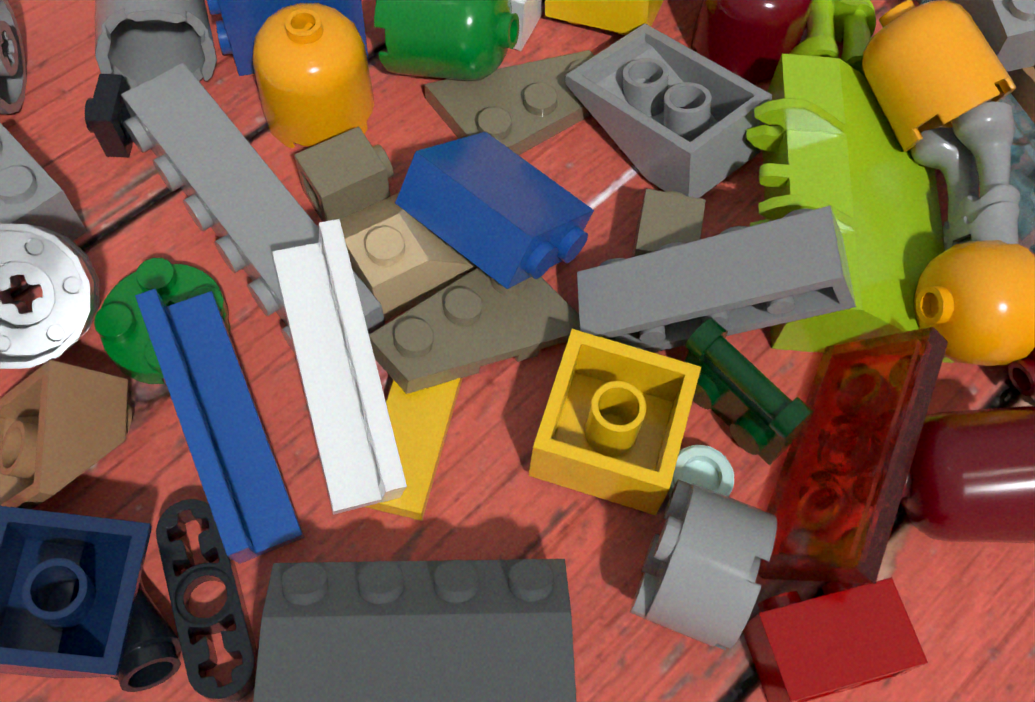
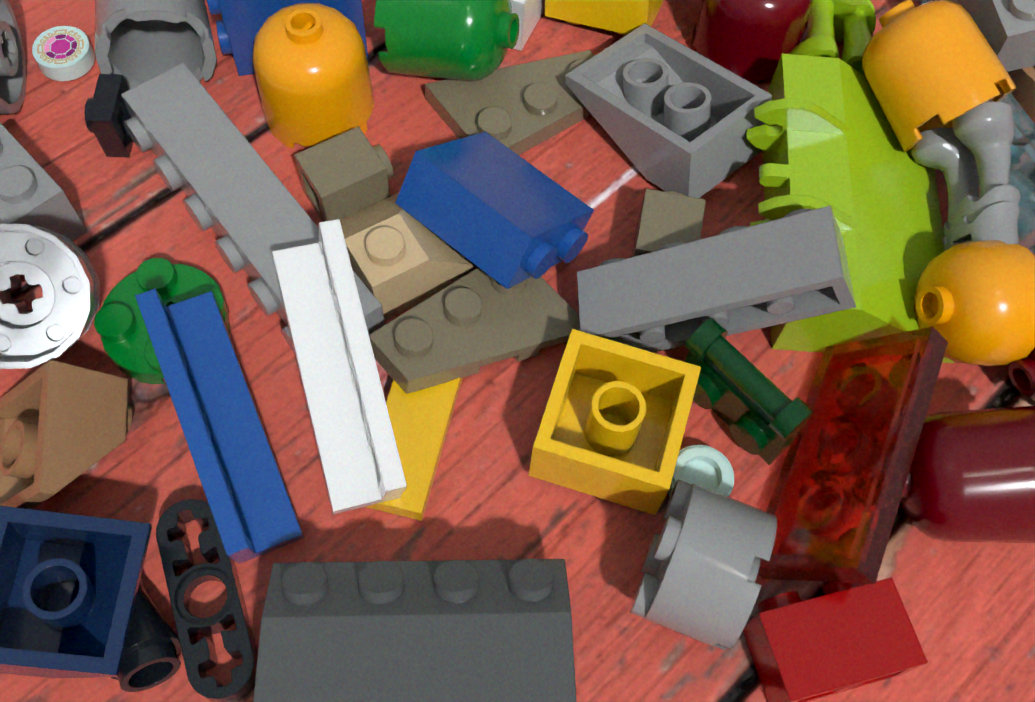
none -> light aqua tile [32,26,95,81]

